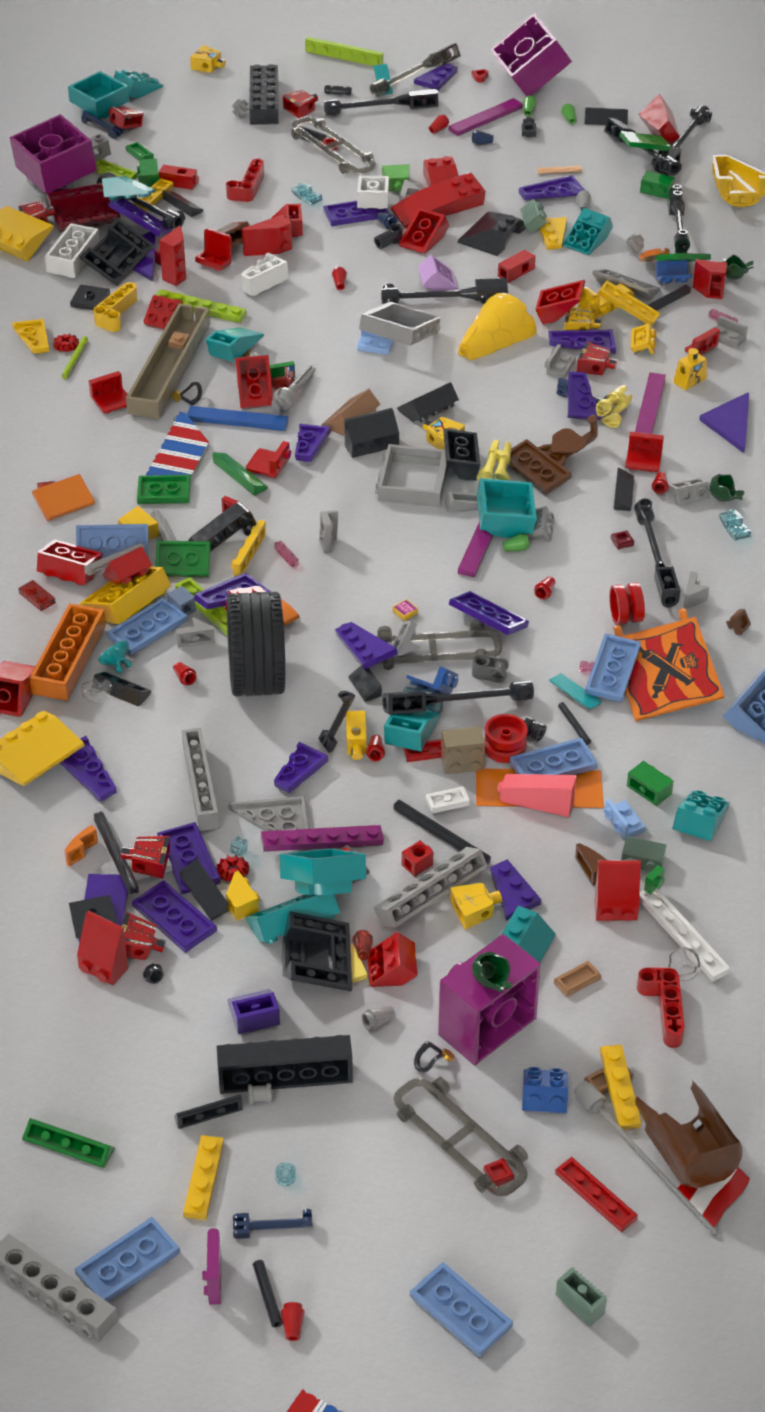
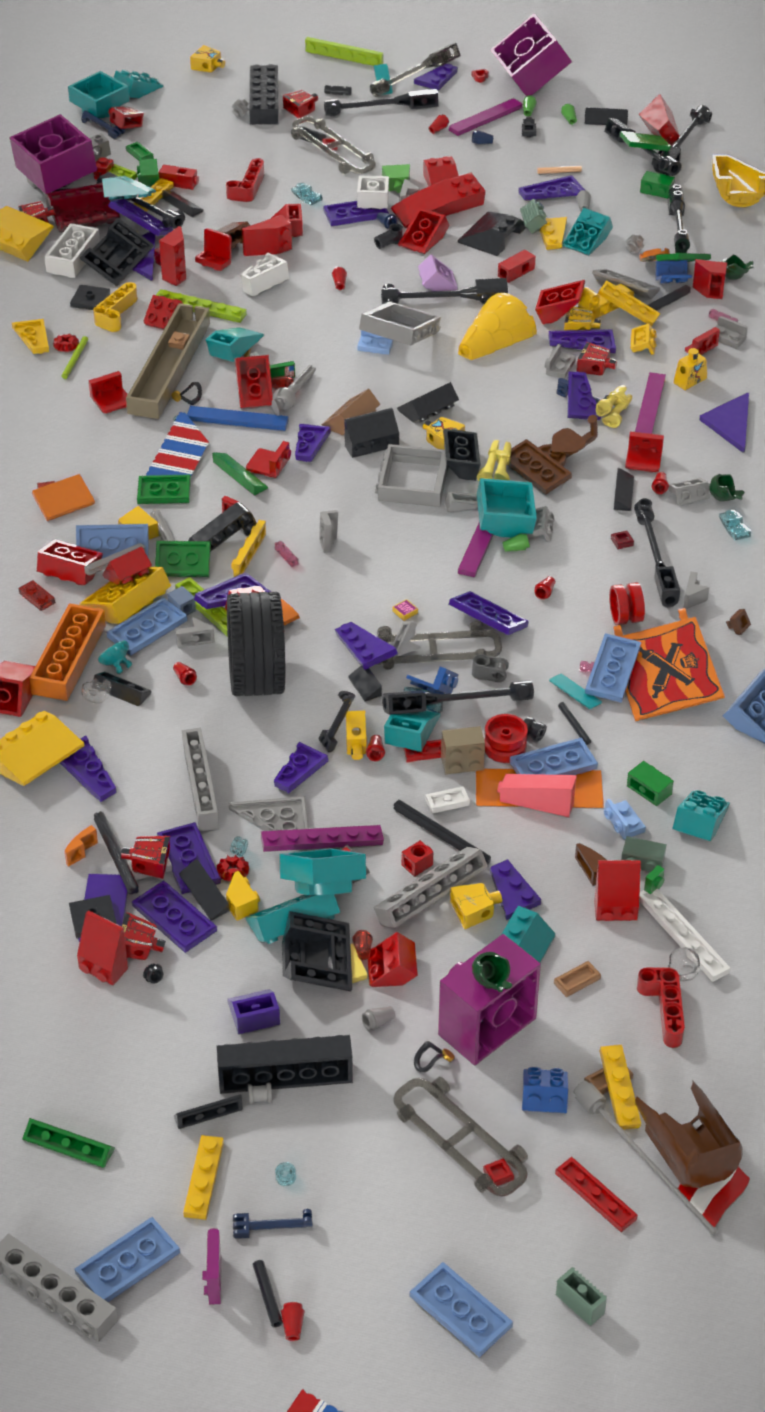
none -> red bracket [93,157,114,179]

